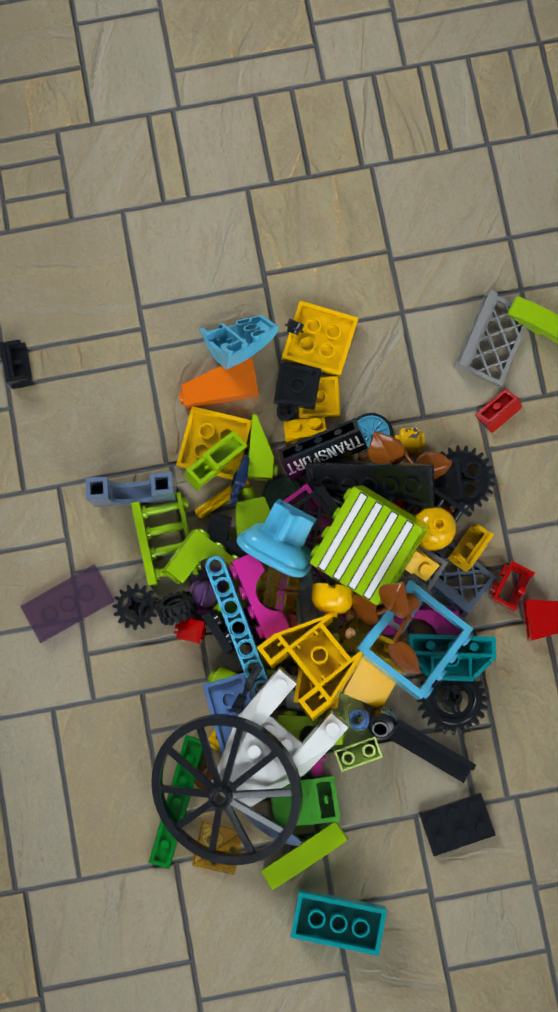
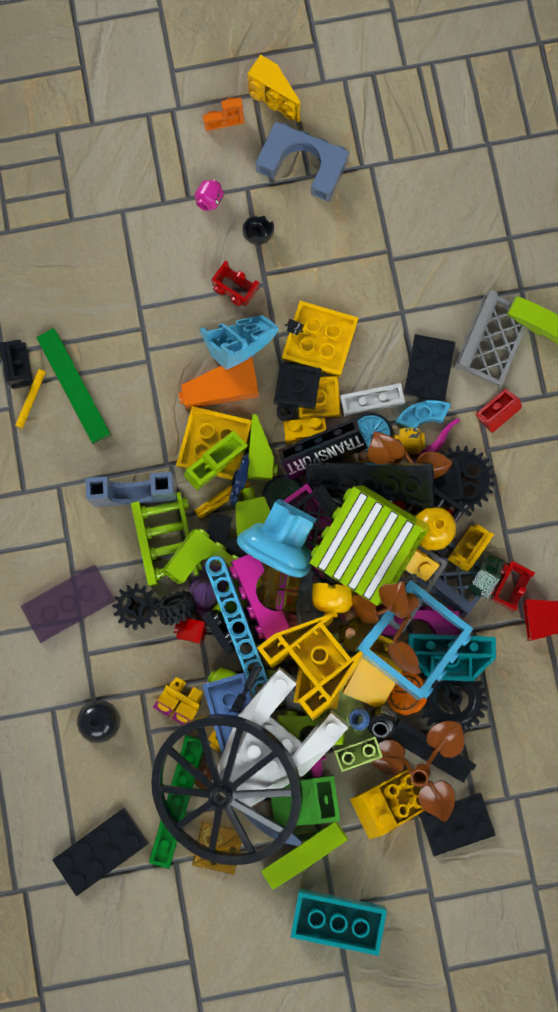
none -> yellow bar [15,369,46,429]
none -> green tile [36,328,111,444]
none -> black plate [52,807,149,897]
none -> black cylinder [77,700,121,743]
none -> yellow hips [153,677,204,725]
none -> dark pink head [194,179,224,211]
none -> orange plate [203,97,244,131]
none -> red window [211,260,260,307]
none -> black hair [242,216,274,245]
none -> yellow slope [247,54,301,123]
none -> sand blue arch [255,121,349,202]
none -> white tile [340,383,405,417]
none -> yellow slope [350,769,425,839]
none -> dark orange plant [371,721,464,822]
none -> orange tile [387,672,428,716]
none -> medium azure tile [395,400,451,428]
none -> black plate [403,334,455,401]
none -> dark pink animal [417,419,460,457]
none -> clear green slope [469,551,504,599]

